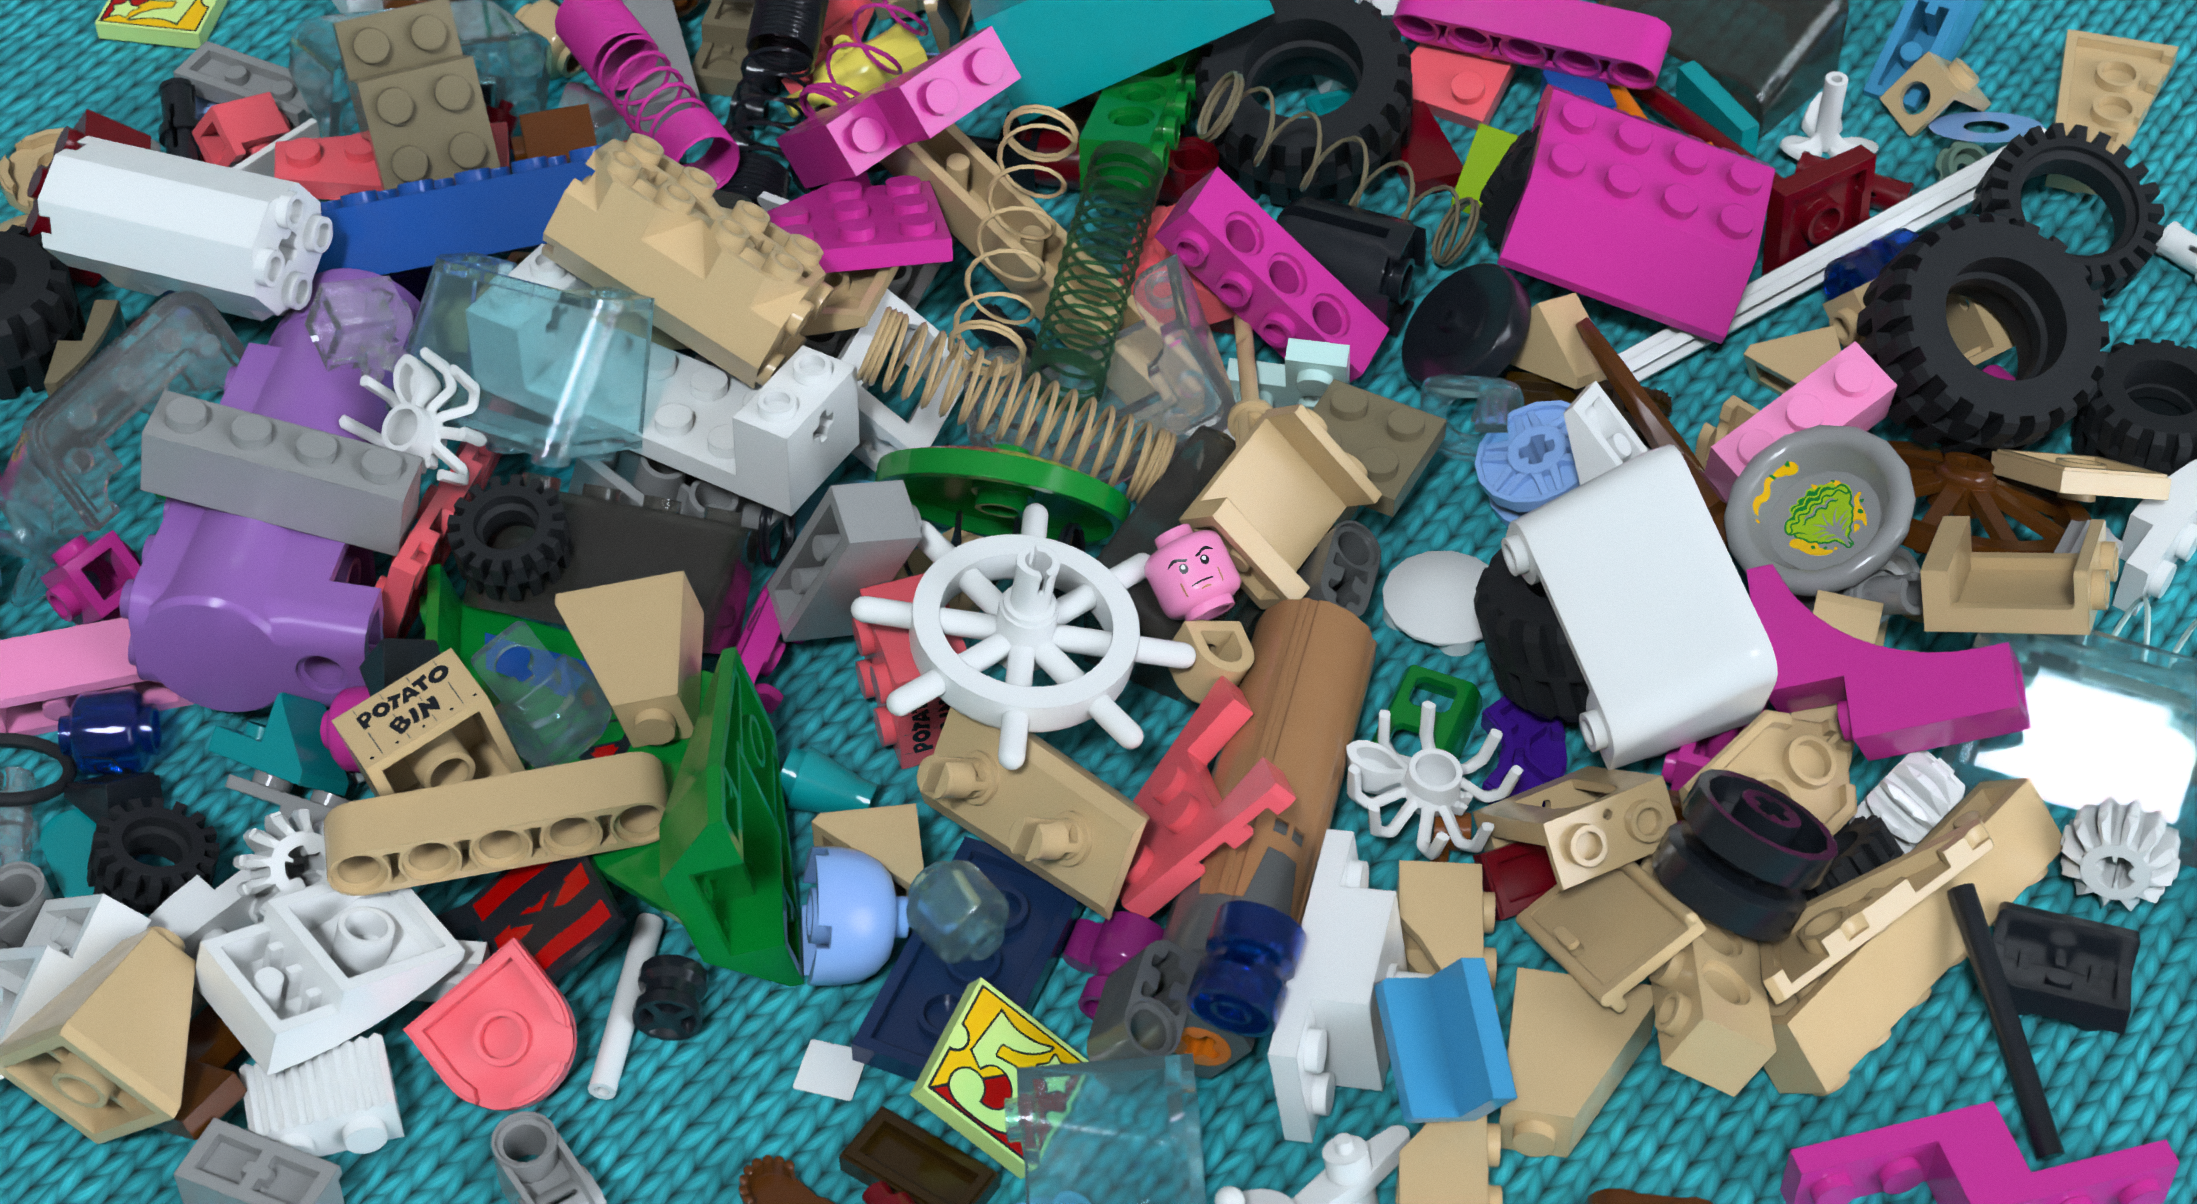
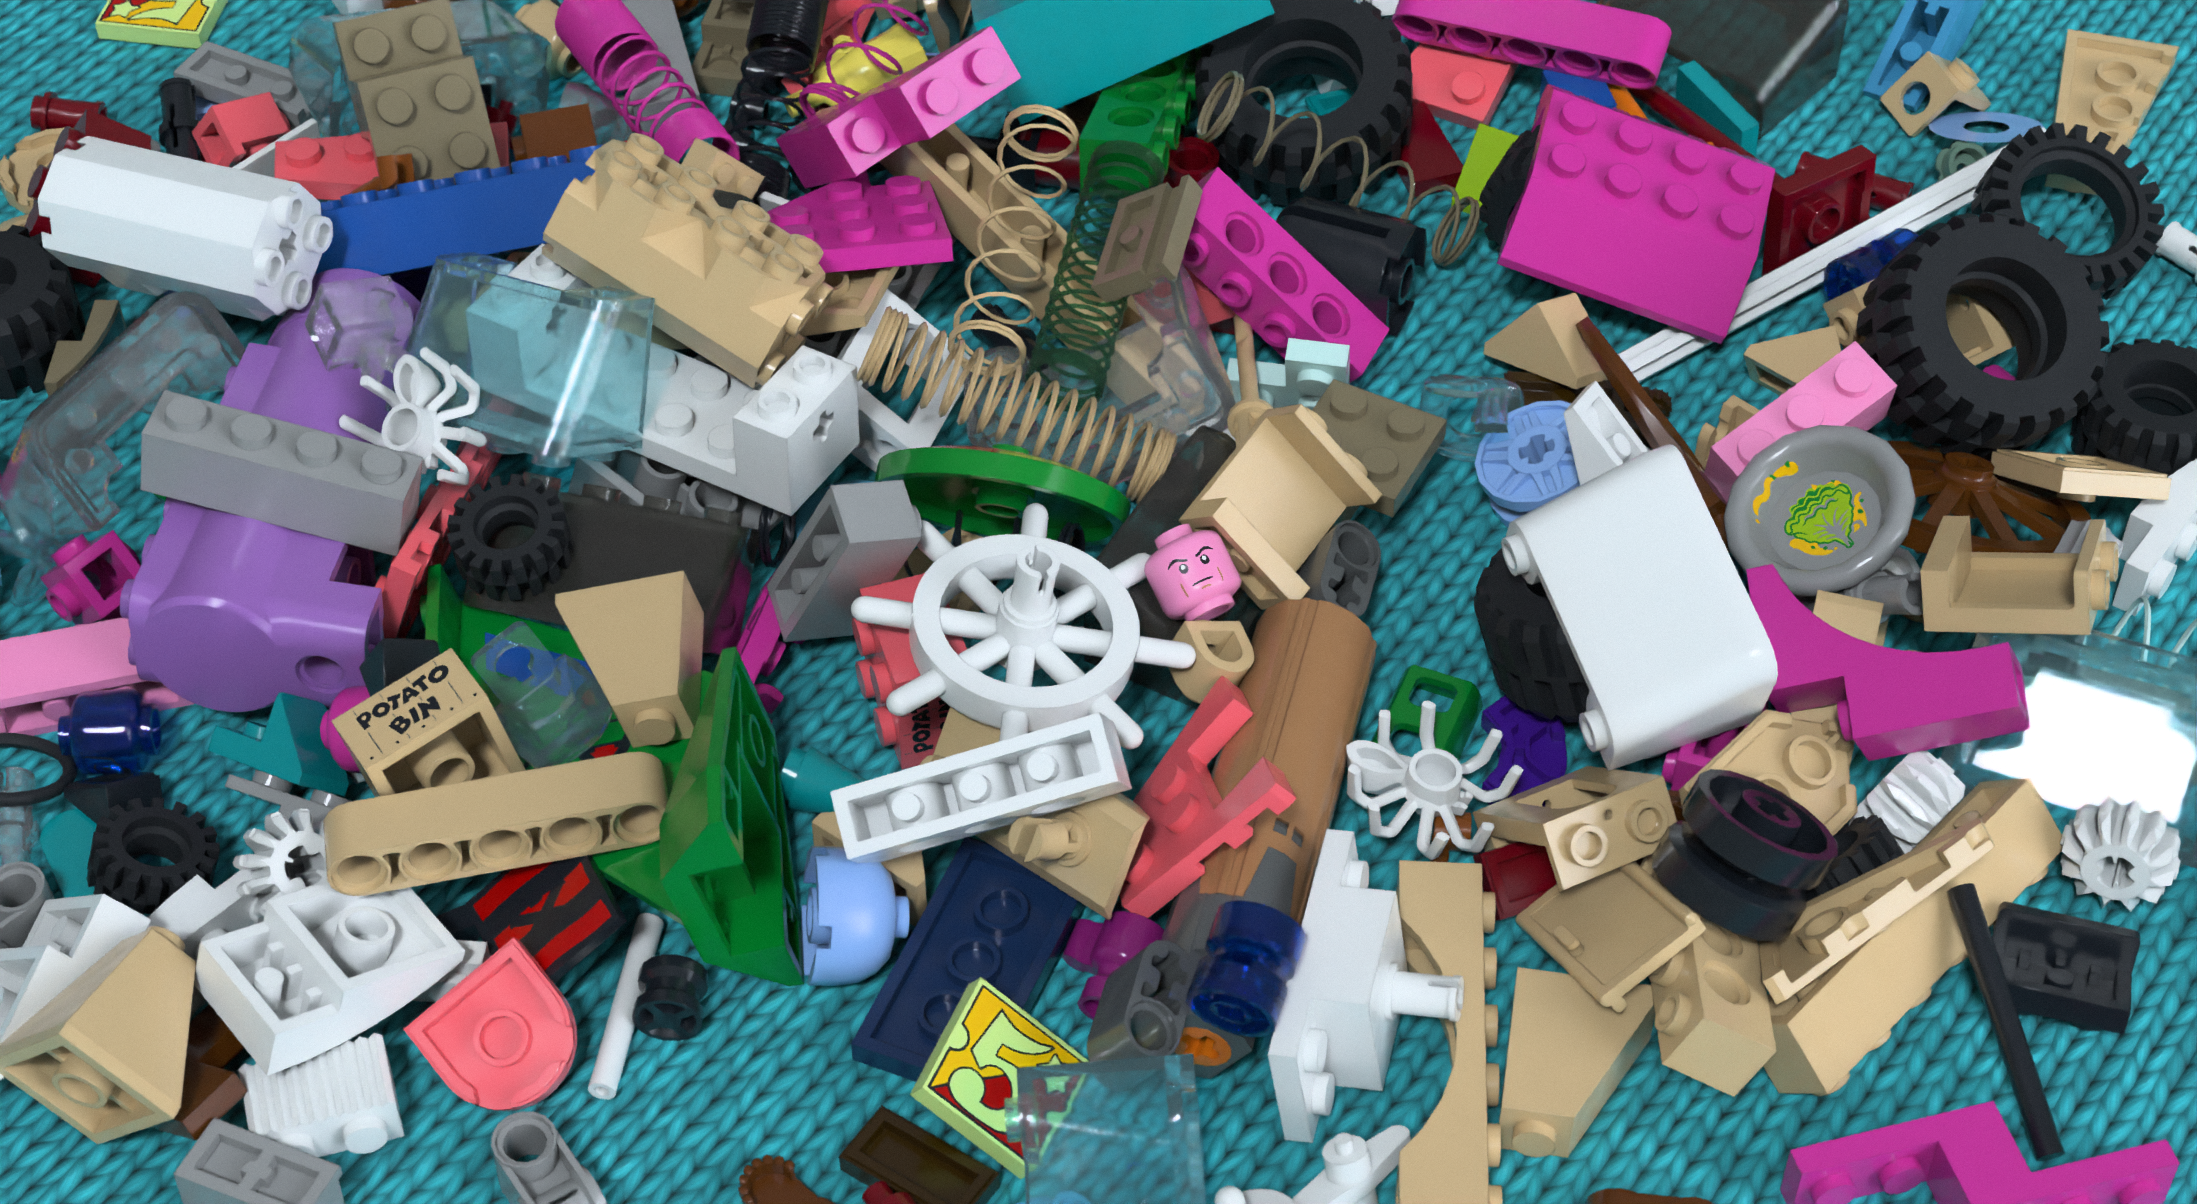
white sticker [793,1039,865,1101] -> none
clear light blue head [906,860,1010,964] -> none
dark azure panel [1375,958,1517,1123] -> none
white dish [1382,551,1488,656] -> none
black wheel [1401,263,1531,399] -> none
white plant [1779,71,1879,160] -> none
none -> dark red pin [30,91,107,131]
none -> dark orange hand [351,153,416,194]
none -> tan piece [681,137,764,203]
none -> white brick [830,712,1132,863]
none -> dark tan plate [1091,174,1203,303]

